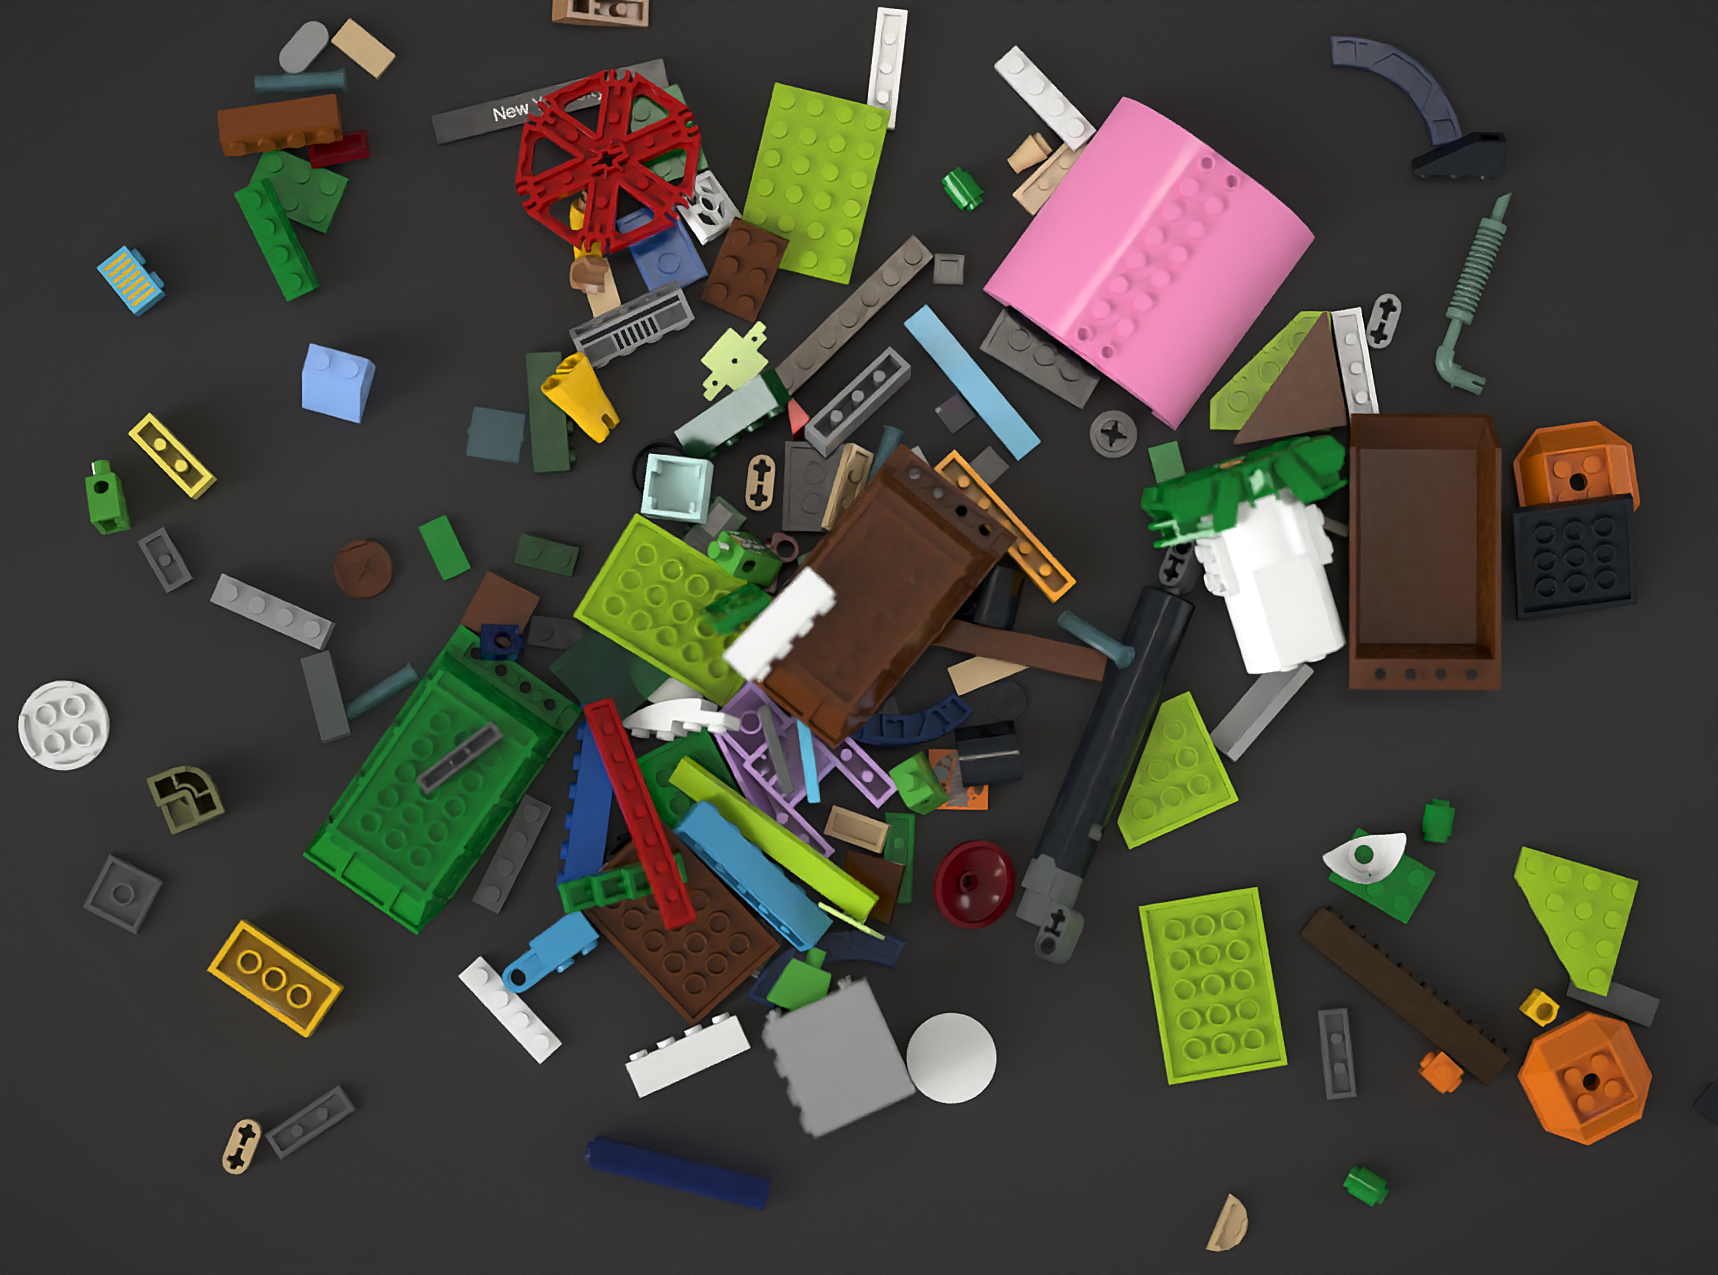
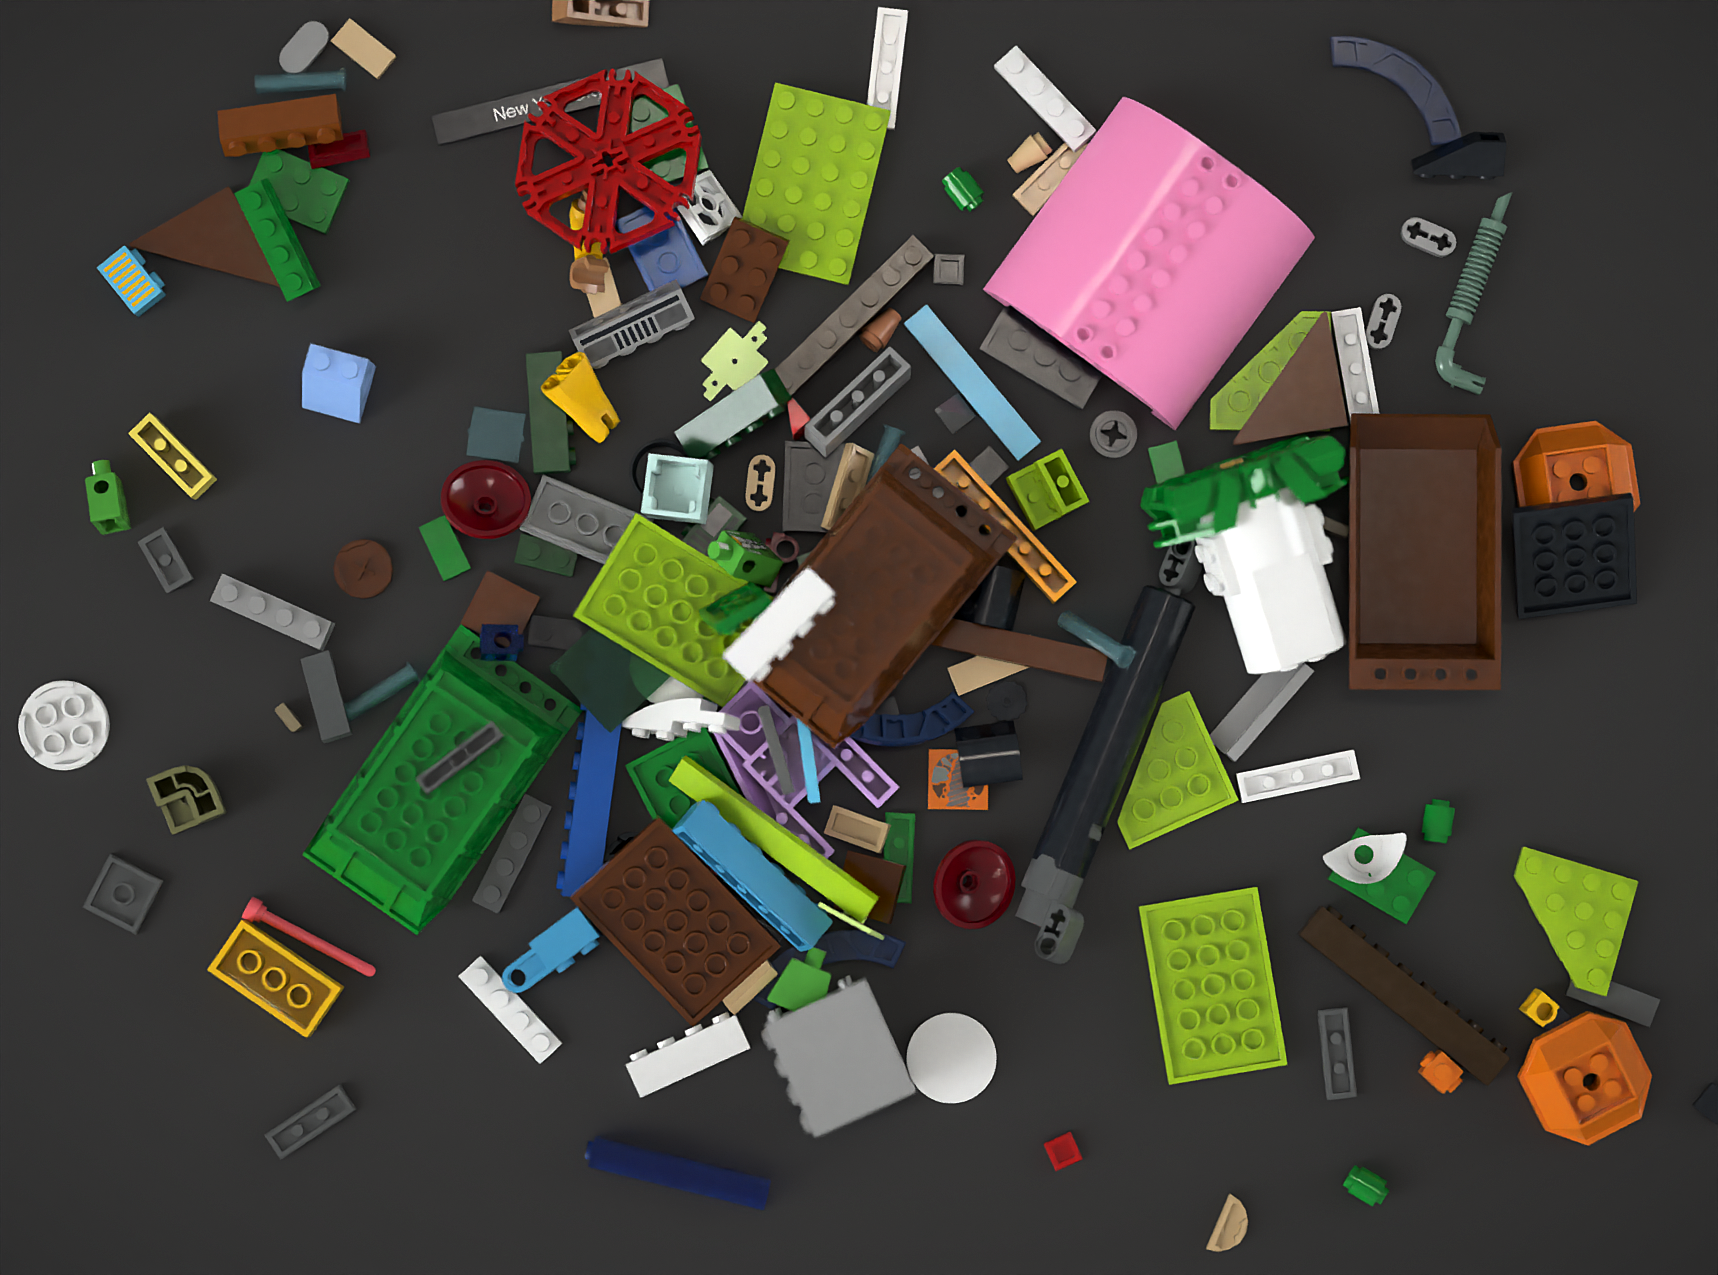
tan beam [222,1118,262,1174] -> none
green slope [558,853,688,914] -> none
red tile [583,697,697,931] -> none
bright green torso [889,751,950,815] -> none
none -> reddish brown tile [129,186,280,287]
none -> coral piece [242,897,376,977]
none -> dark tan tile [275,702,305,733]
none -> dark red dish [441,460,531,539]
none -> light grey tile [520,474,654,564]
none -> tan tile [722,960,778,1015]
none -> nougat cone [859,307,902,352]
none -> lime brick [1005,448,1089,531]
none -> red tile [1043,1131,1083,1171]
none -> white plate [1236,749,1360,803]
none -> light grey beam [1400,217,1456,257]

